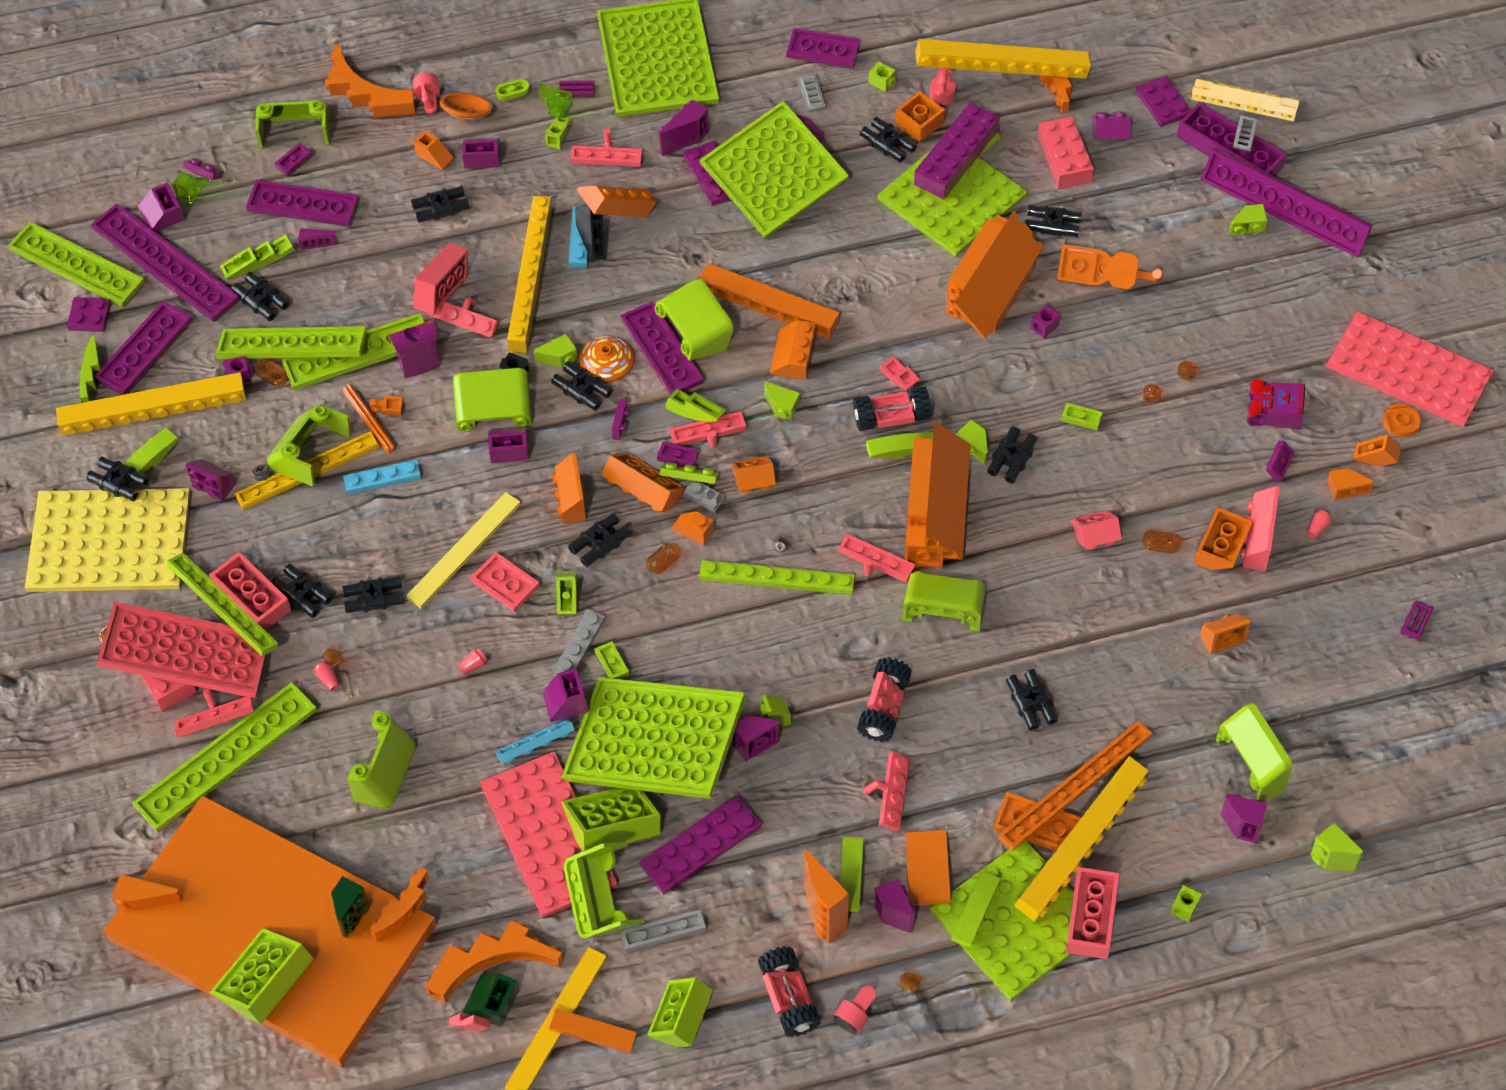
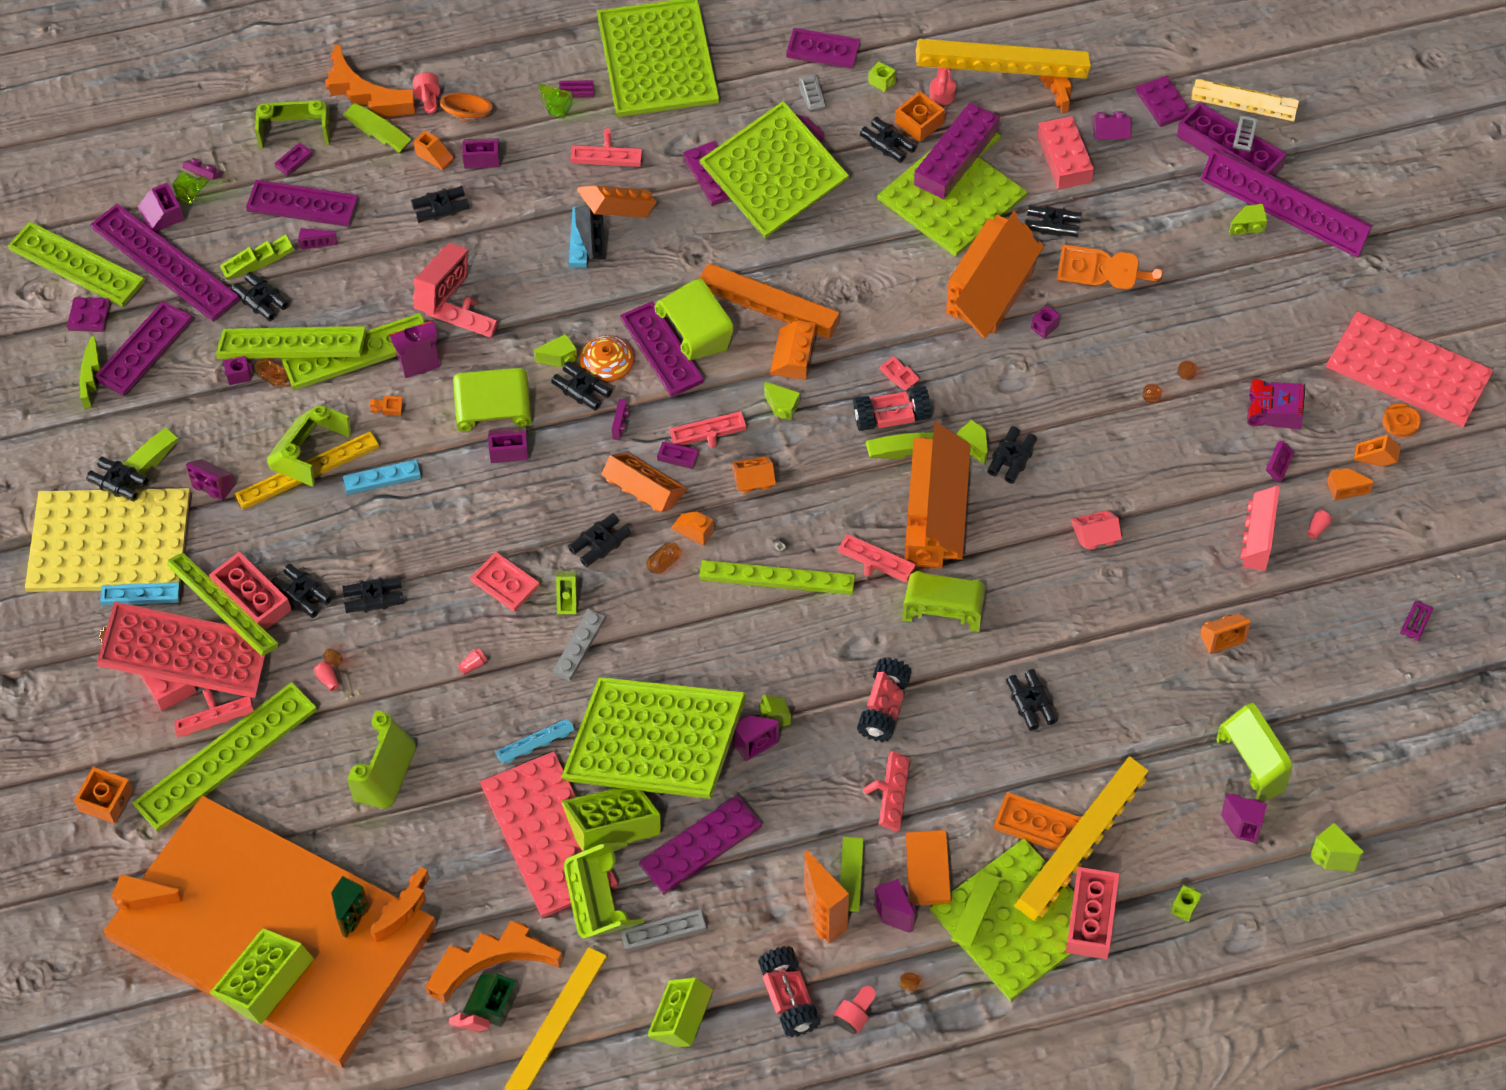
yellow brick [56,372,247,436] -> none
dark grey bush [252,464,271,481] -> none
orange axle [343,384,395,454] -> none
light yellow tile [406,492,521,609] -> none
lime plate [495,79,530,101] -> none
black brick [500,352,530,374] -> none
yellow brick [507,196,552,354] -> none
magenta slope [542,668,589,722] -> none
lime leg [545,116,572,150] -> none
orange tile [549,1008,637,1054] -> none
orange slope [552,453,586,524] -> none
lime plate [595,641,629,679] -> none
magenta slope [659,100,709,156] -> none
lime plate [660,462,719,484] -> none
lime slope [665,389,726,422] -> none
light grey plate [683,481,725,513] -> none
orange plate [998,721,1153,852] -> none
lime plate [1061,403,1103,431] -> none
clear orange plate [1142,531,1181,554] -> none
orange slope [1193,507,1253,570] -> none
none -> orange brick [74,767,133,824]
none -> medium azure plate [100,582,180,606]
none -> lime slope [343,103,411,153]

